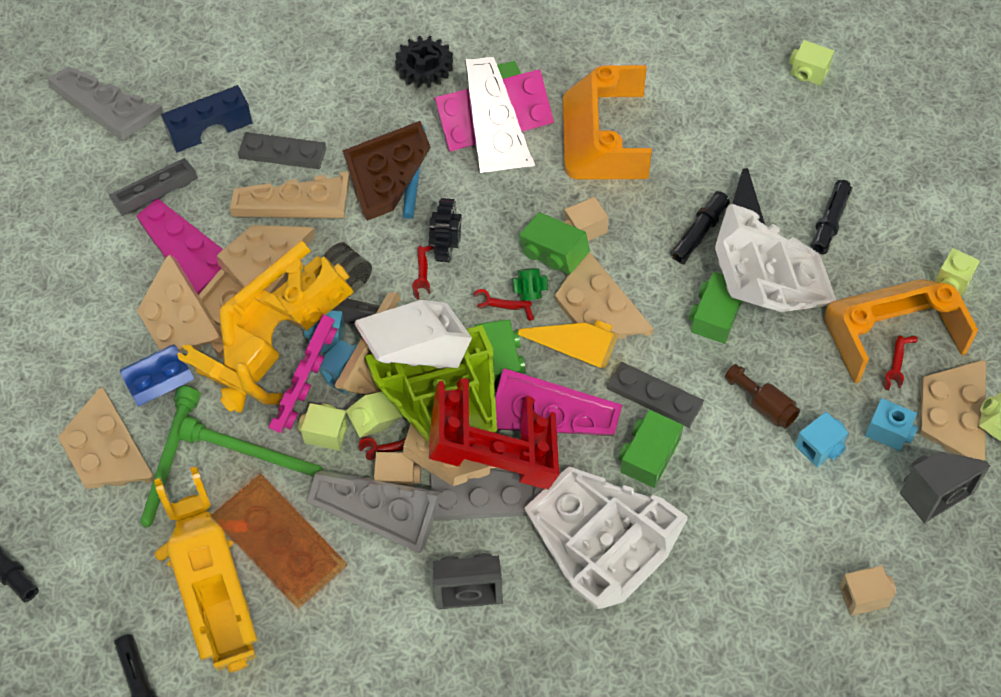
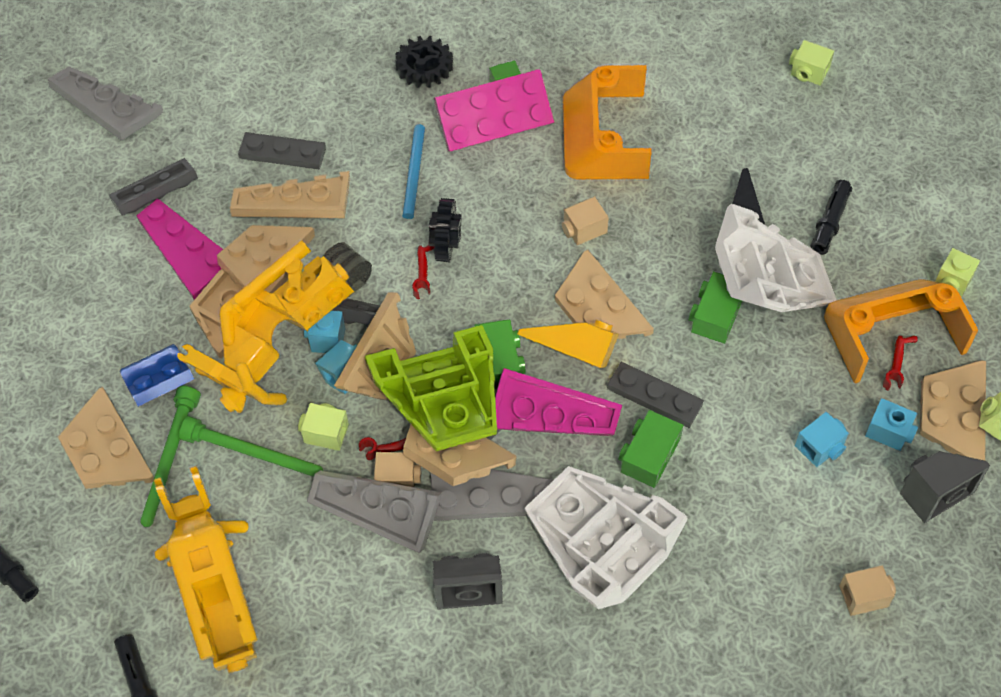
tan wing [137,255,223,353] -> none
dark blue arch [161,85,253,153] -> none
clear orange tile [211,473,347,610] -> none
dark pink wing [268,314,338,433] -> none
reddish brown plate [343,120,431,221] -> none
yellowish green brick [345,392,403,438] -> none
white slope [354,300,472,368] -> none
red wedge [429,378,560,490] -> none
wing [465,57,535,173] -> none
red piece [473,289,535,321] -> none
green gear [512,268,548,300] -> none
bright green brick [519,212,590,275] -> none
black pin [670,191,730,264] -> none
reddish brown piece [725,364,800,429] -> none

